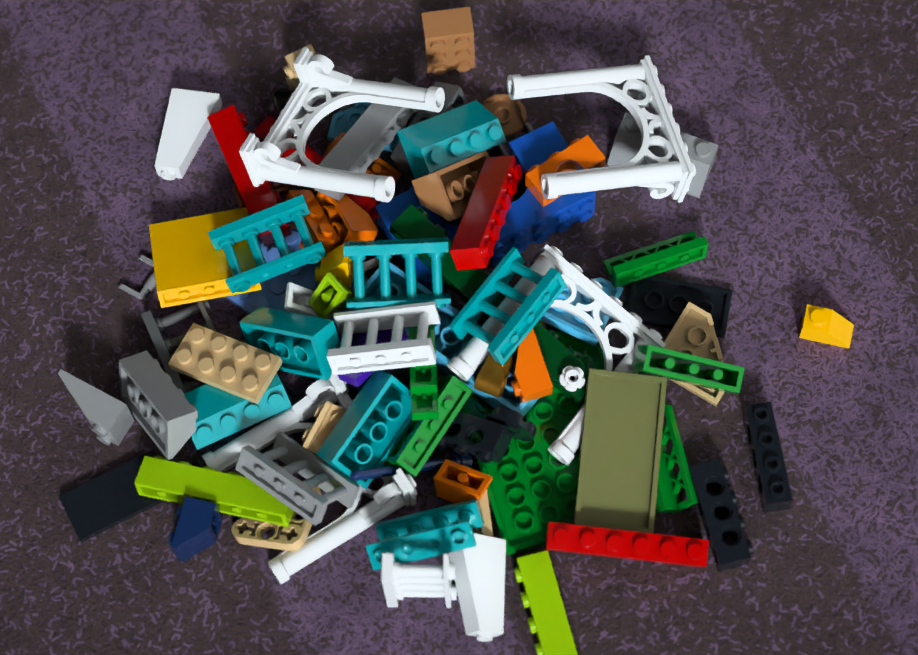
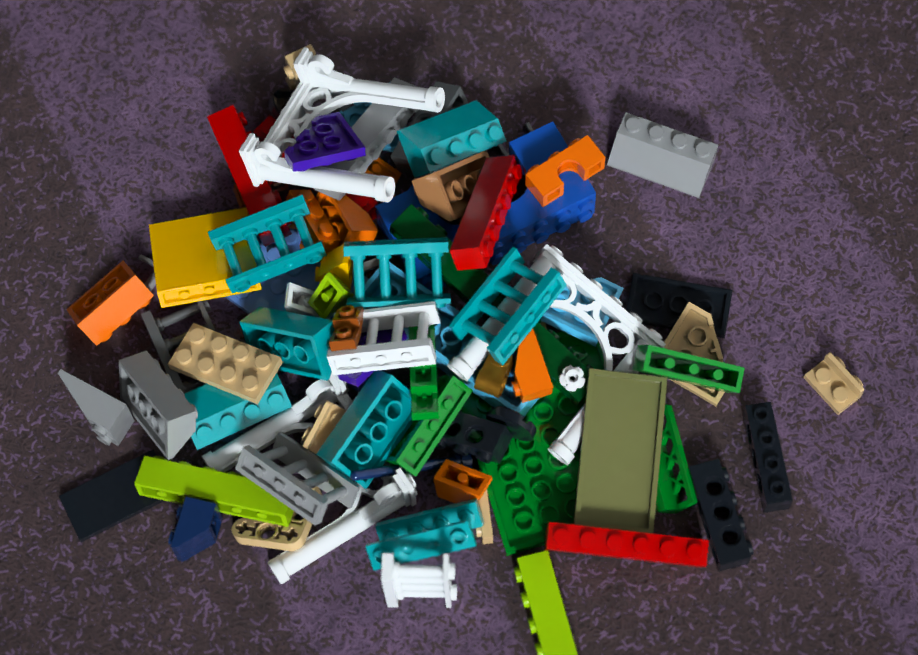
white slope [154,88,222,180] -> none
medium nougat brick [421,7,475,75] -> none
white slope [449,533,506,642] -> none
medium nougat tile [483,94,526,139] -> none
white arch [507,55,696,203] -> none
green fence [602,231,709,288] -> none
yellow slope [799,304,854,348] -> none
none -> orange slope [66,260,154,346]
none -> dark purple plate [284,112,366,172]
none -> dark orange slope [329,305,364,351]
none -> tan bracket [803,352,864,415]

